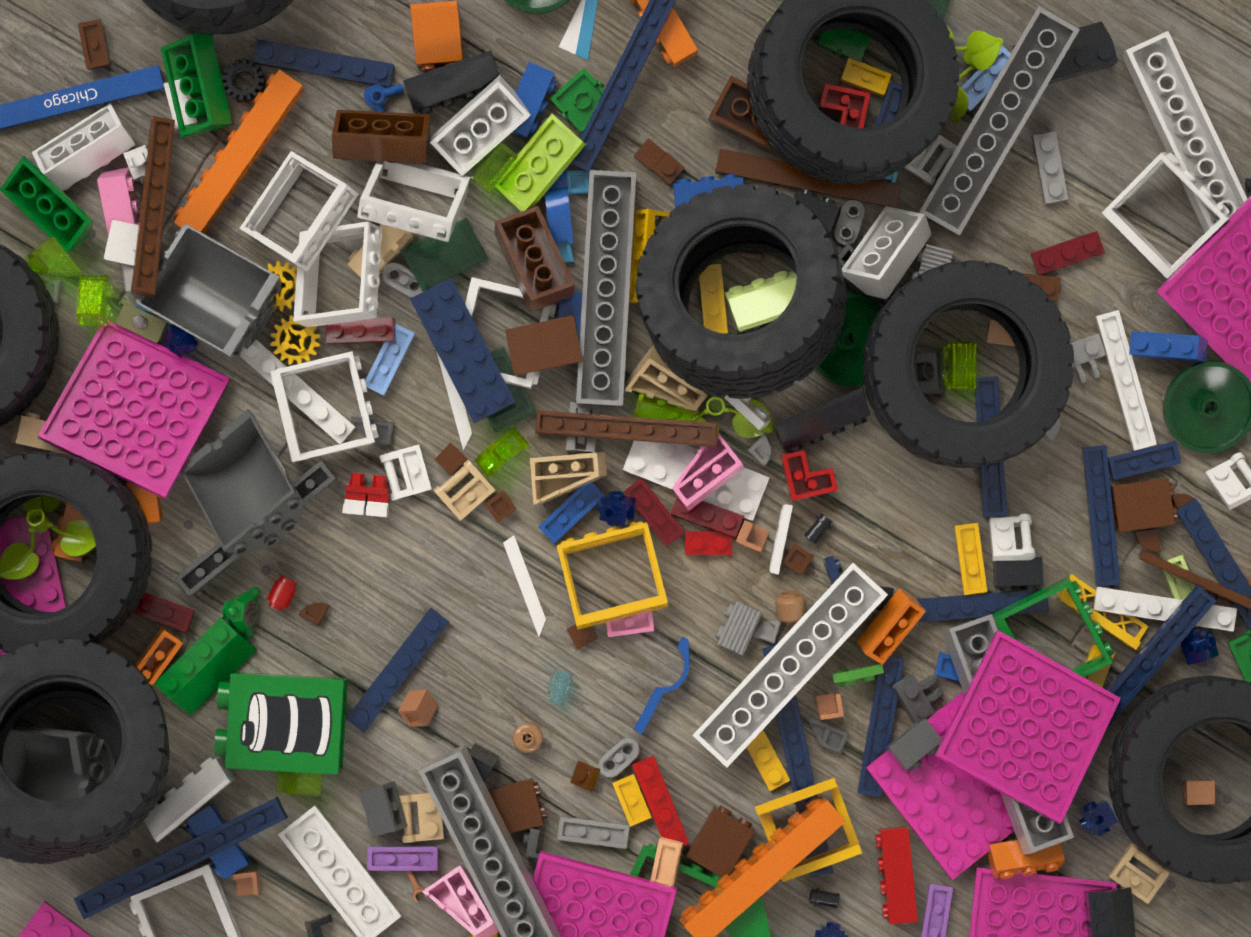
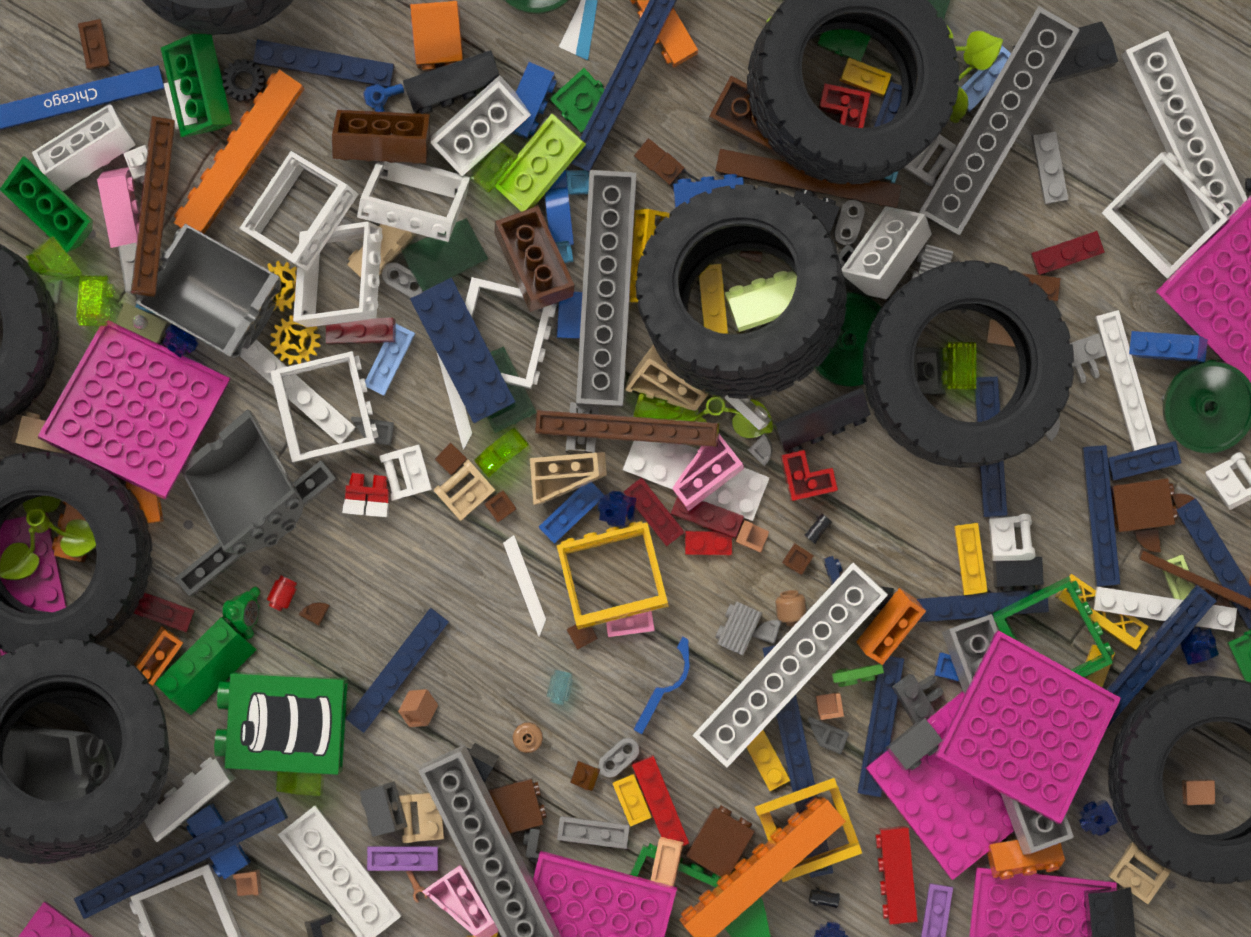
white sticker [104,220,138,266] -> none
reddish brown tile [505,315,584,376] -> none
white tile [769,504,793,575] -> none

